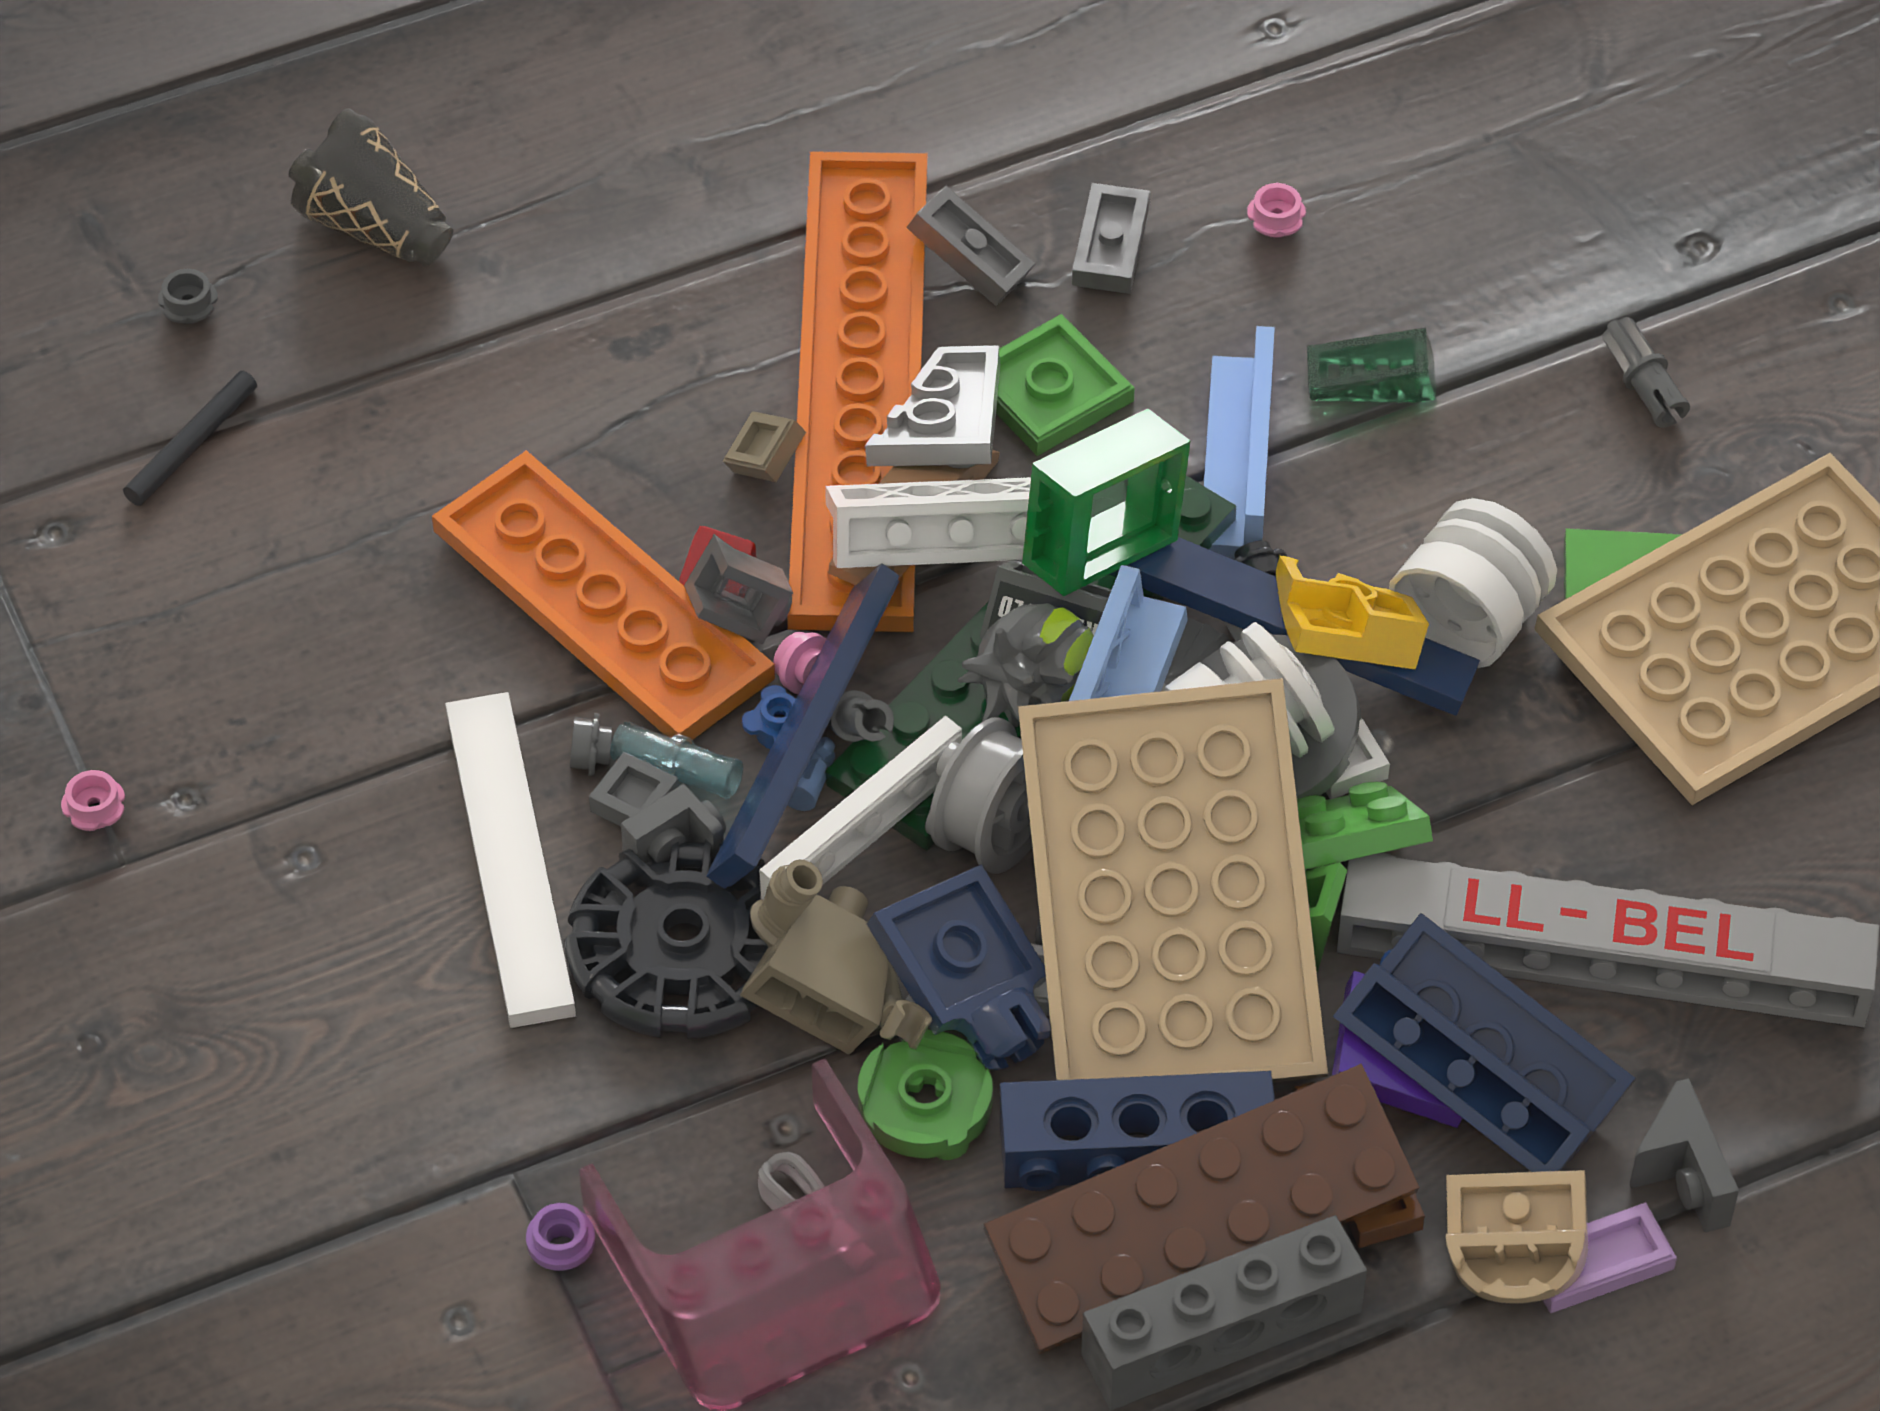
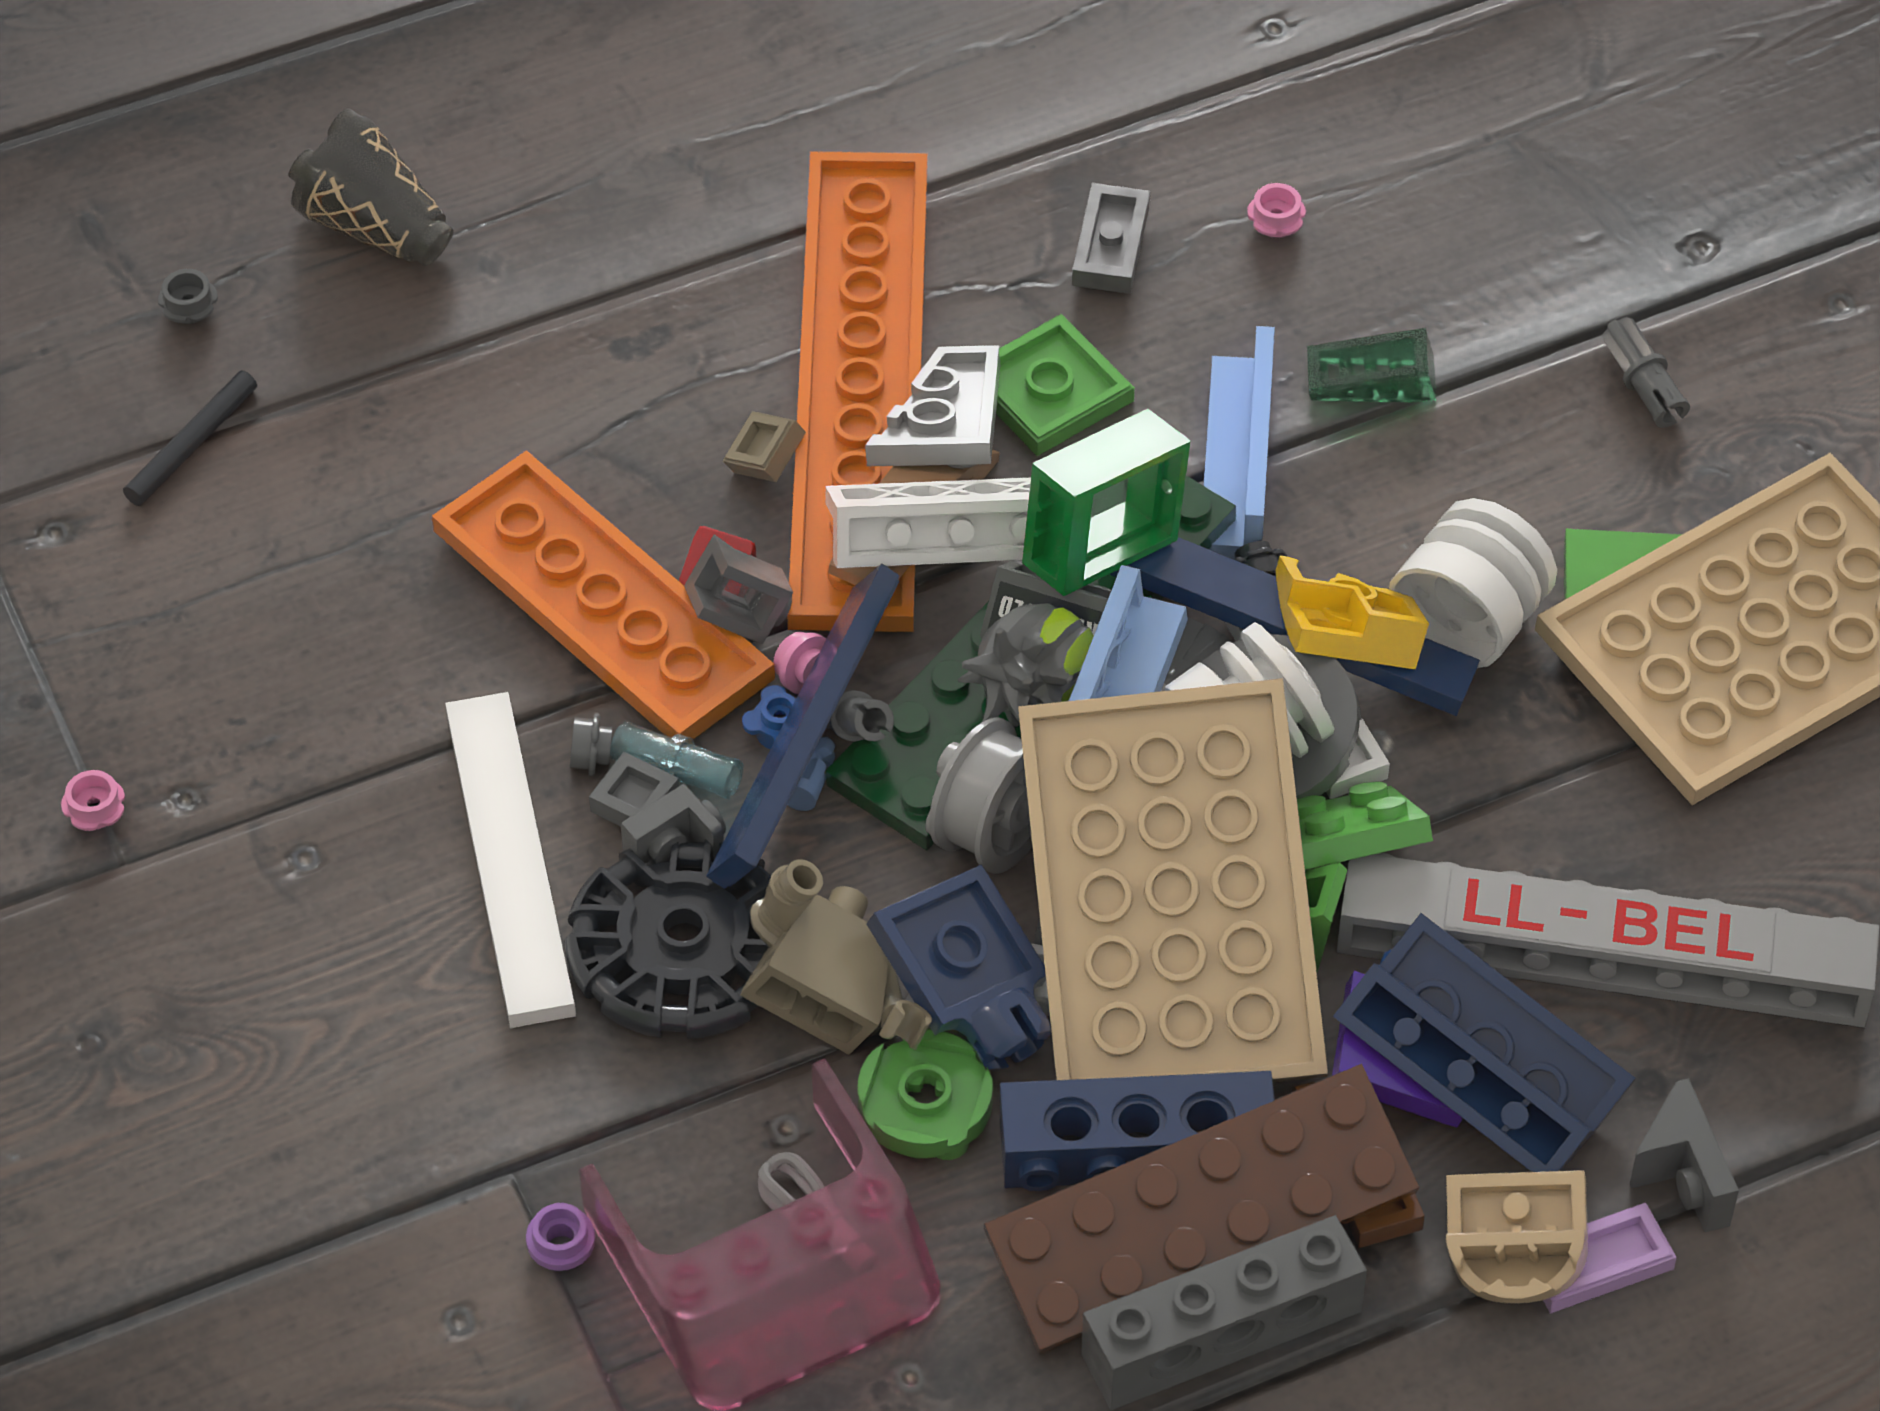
white tile [759,716,962,899] -> none
flat silver plate [906,186,1035,306] -> none

